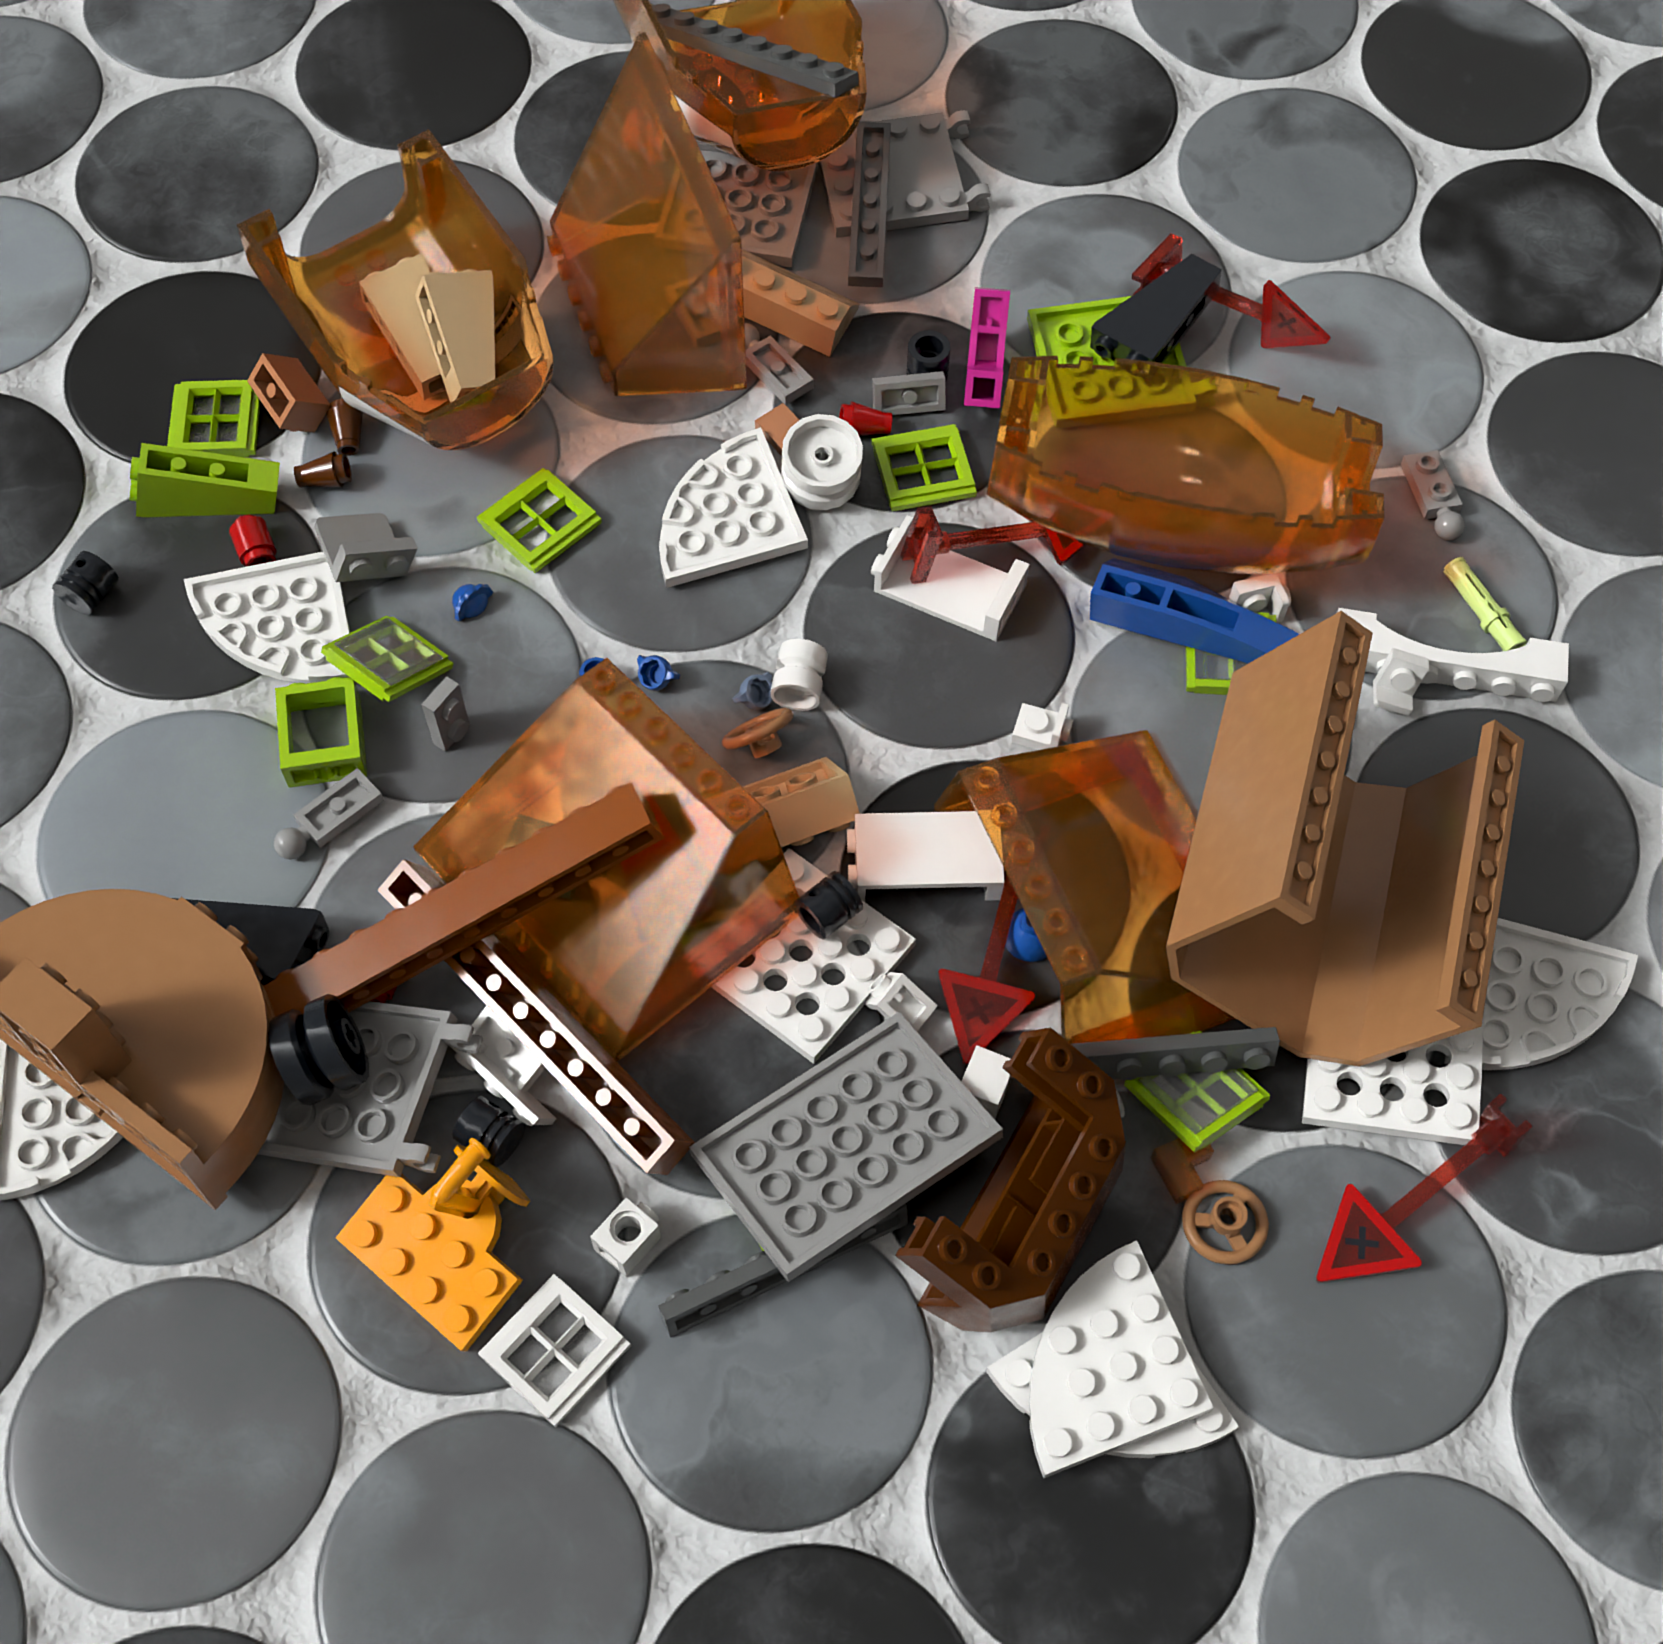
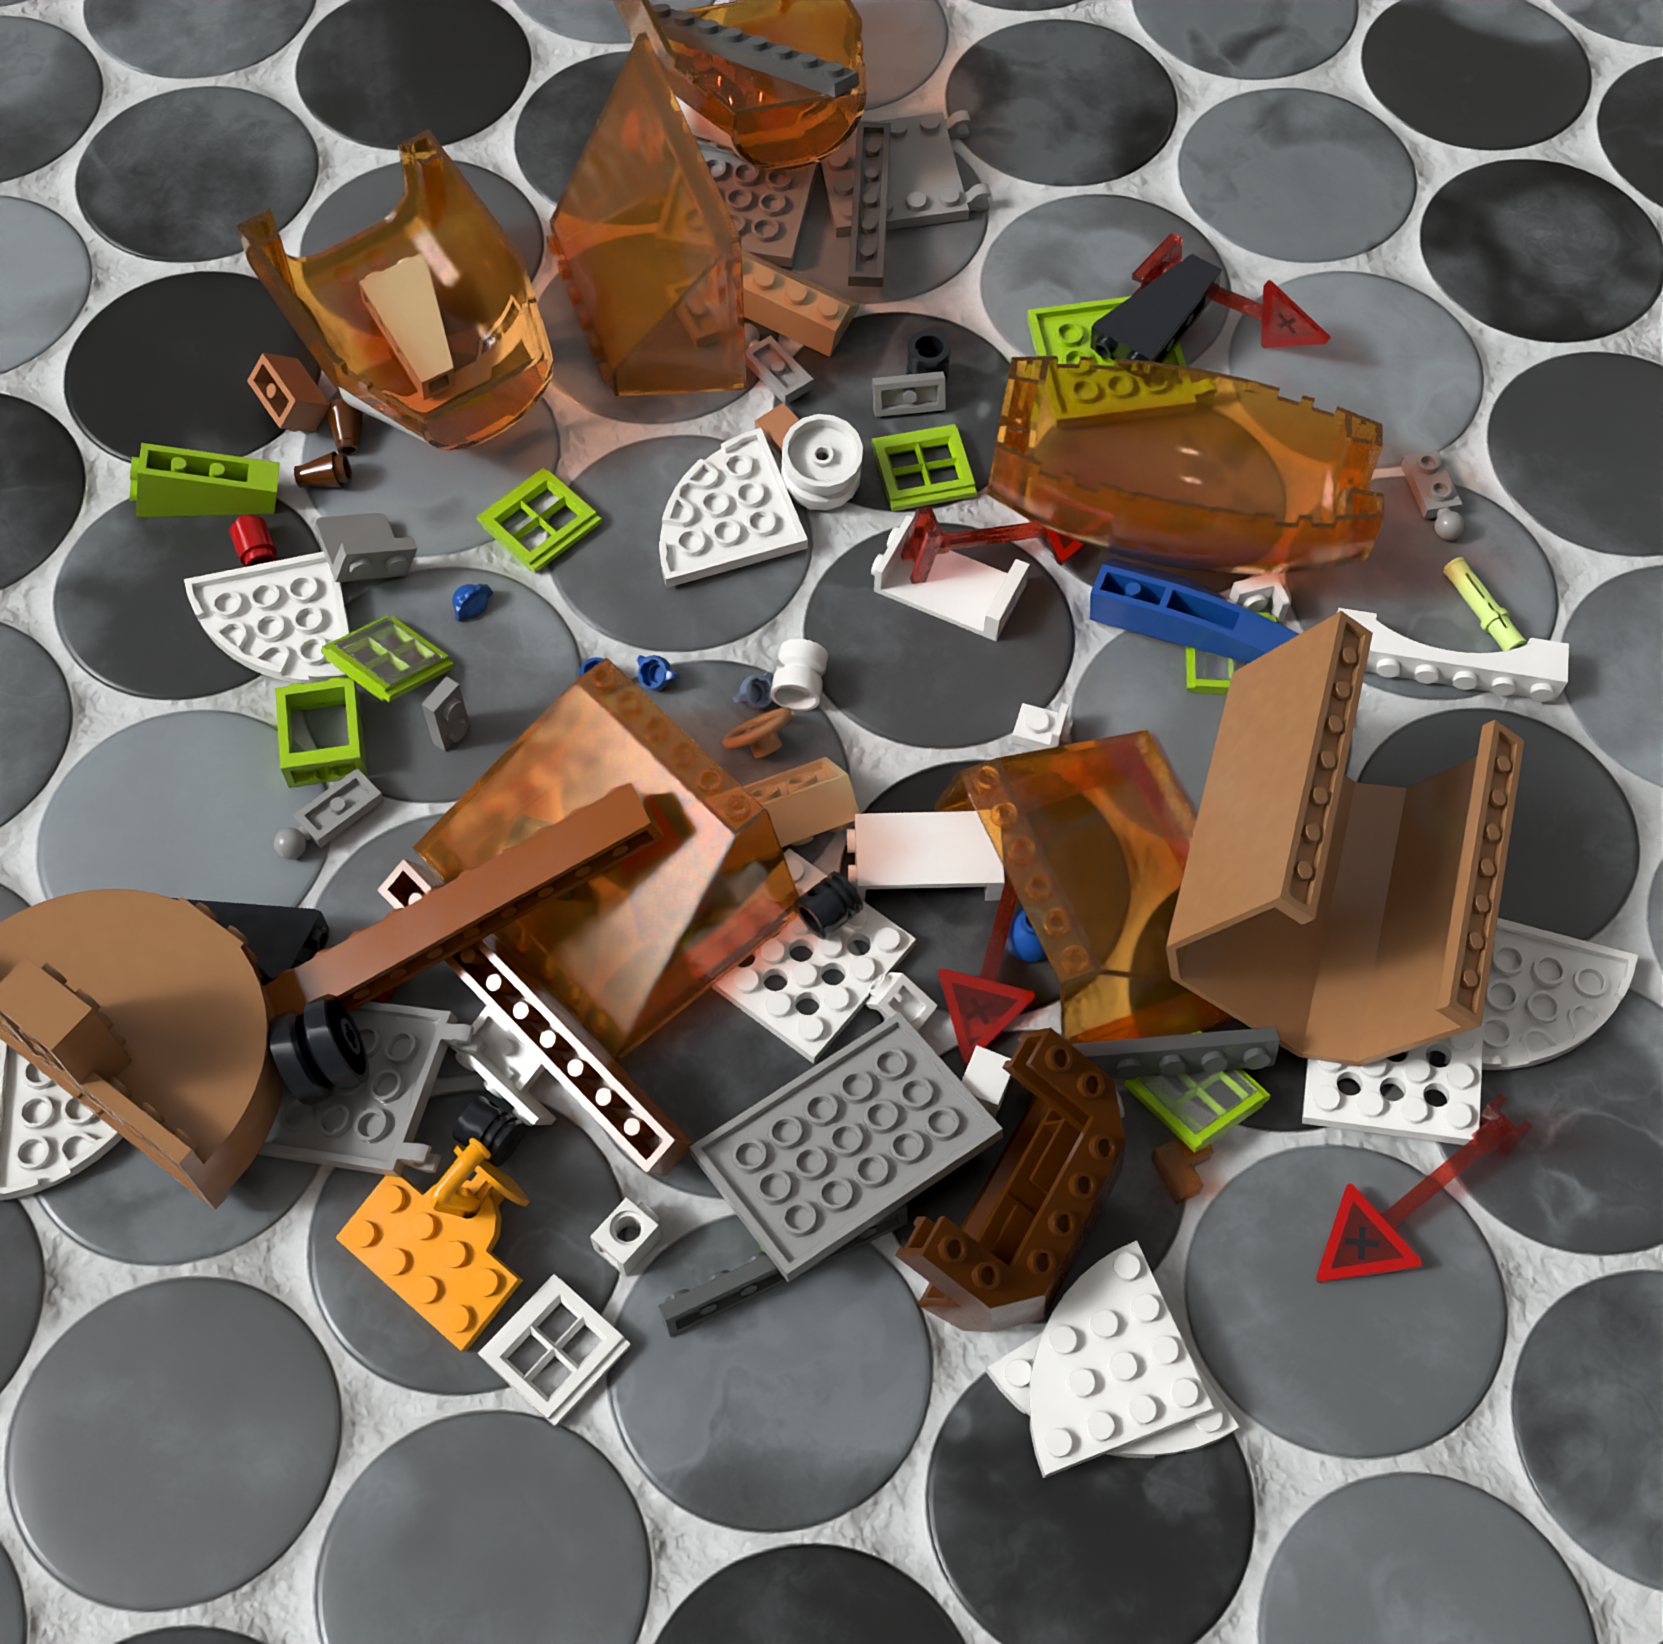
black piece [52,551,119,615] -> none
lime piece [167,380,261,457] -> none
tan slope [415,269,496,408] -> none
red cone [839,401,892,436] -> none
dark pink arch [964,287,1010,408] -> none
medium nougat piece [1182,1180,1269,1265] -> none
white bracket [1373,648,1429,716] -> none

